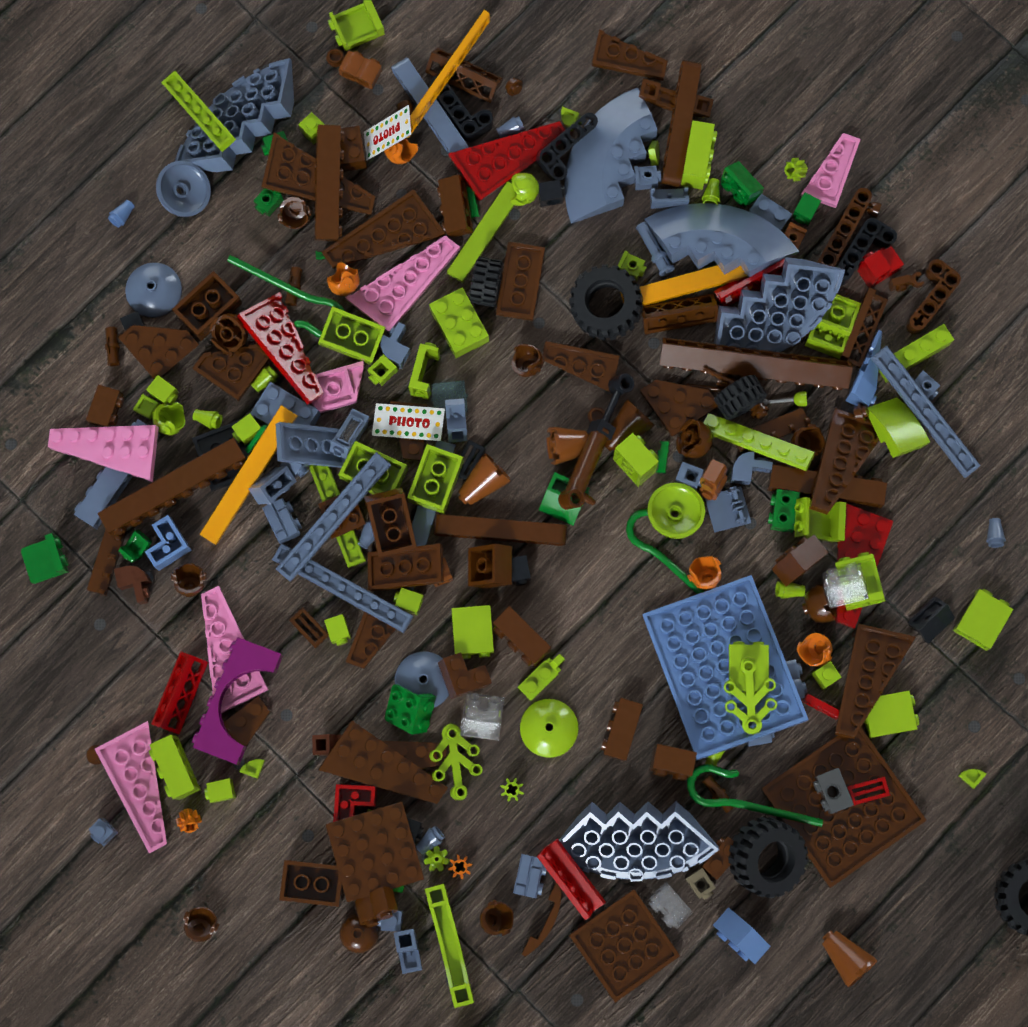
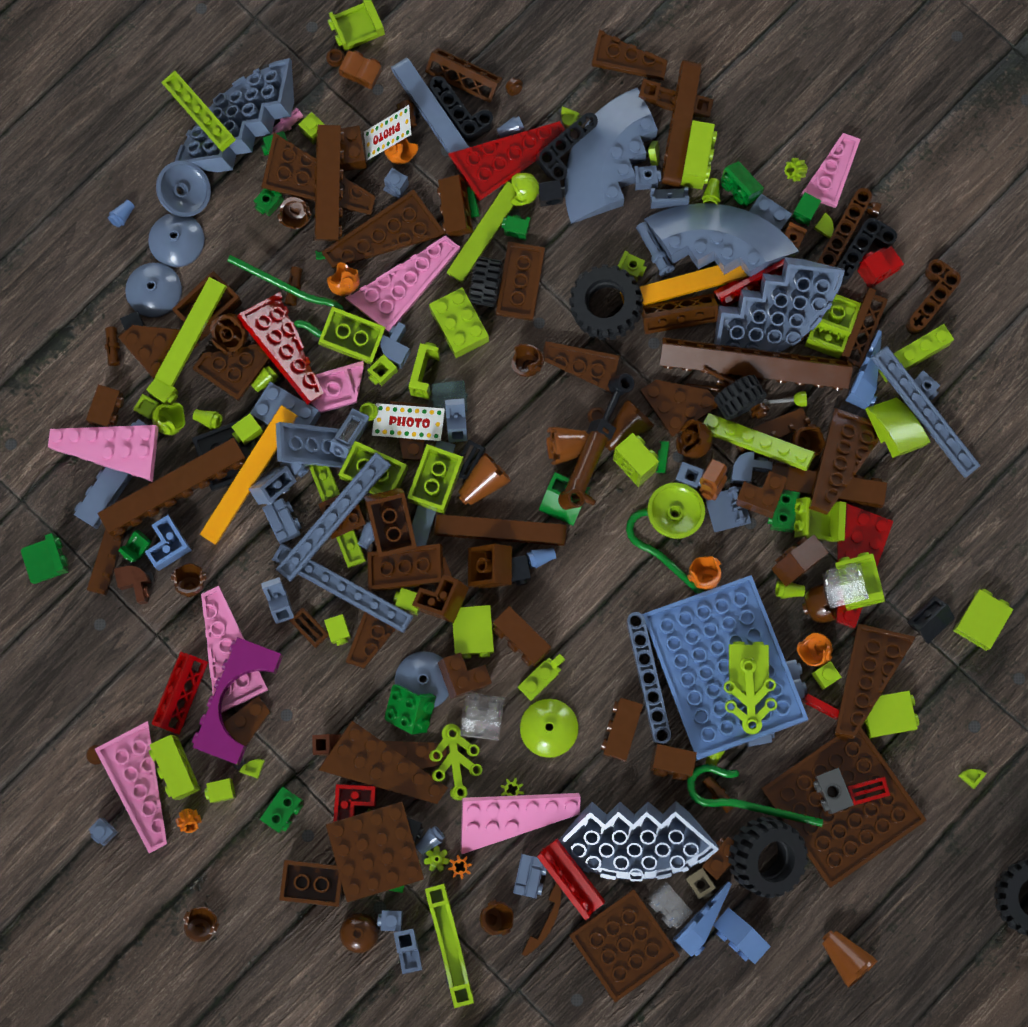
green piece [245,424,268,453] -> none
reddish brown brick [355,886,398,927] -> none
light orange tile [407,10,490,138] -> none
reddish brown plate [853,403,869,422] -> none
reddish brown plate [888,272,924,292] -> none
sand blue cone [986,518,1006,548] -> none
none -> sand blue dish [148,213,205,267]
none -> lime tile [155,277,227,387]
none -> green brick [259,787,304,833]
none -> sand blue brick [261,577,294,624]
none -> bright pink pin [272,108,304,134]
none -> lime plate [359,402,378,421]
none -> sand blue brick [383,168,409,199]
none -> reddish brown brick [412,575,469,623]
none -> bright pink wing [461,793,581,854]
none -> green brick [501,215,531,241]
none -> medium blue cone [526,548,556,568]
none -> sand blue beam [626,612,671,745]
none -> medium blue wedge [673,881,732,957]
none -> reddish brown brick [736,471,788,519]
none -> lime tile [814,213,834,239]

